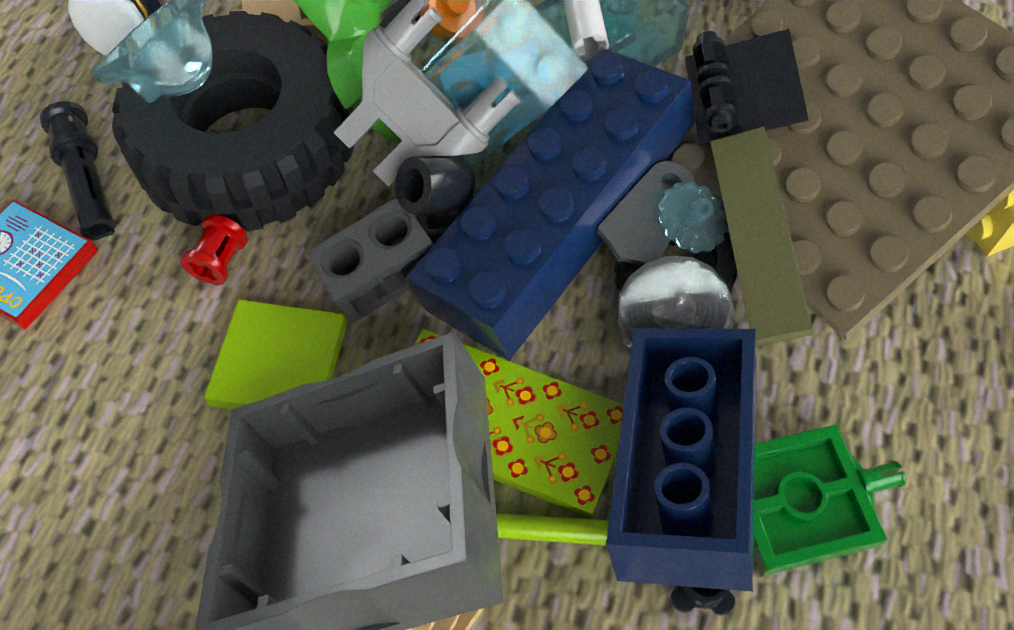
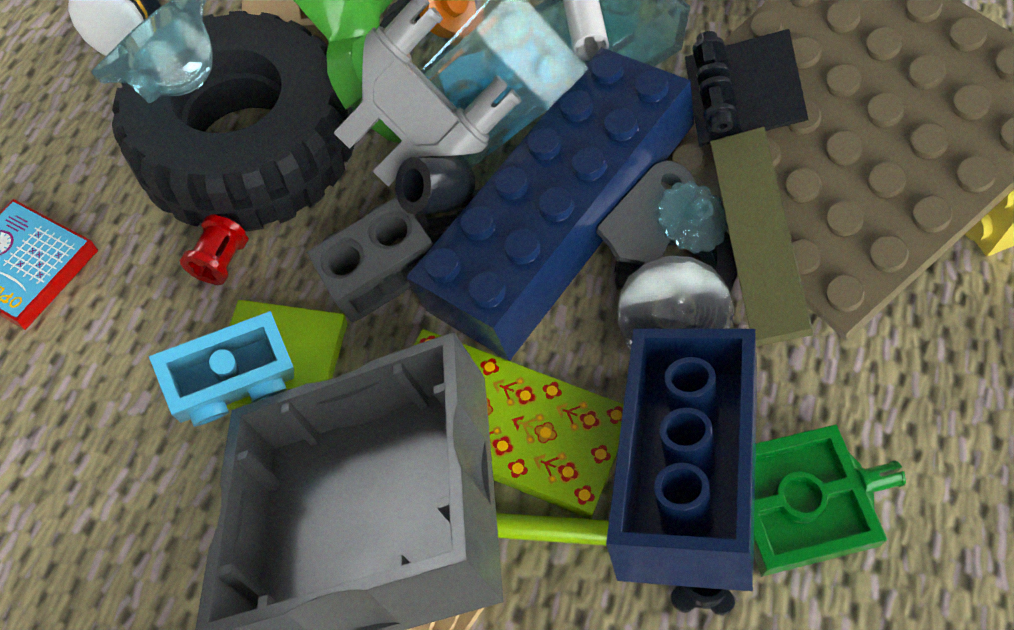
black pin [40,101,116,241] -> none
none -> medium azure brick [149,311,294,427]

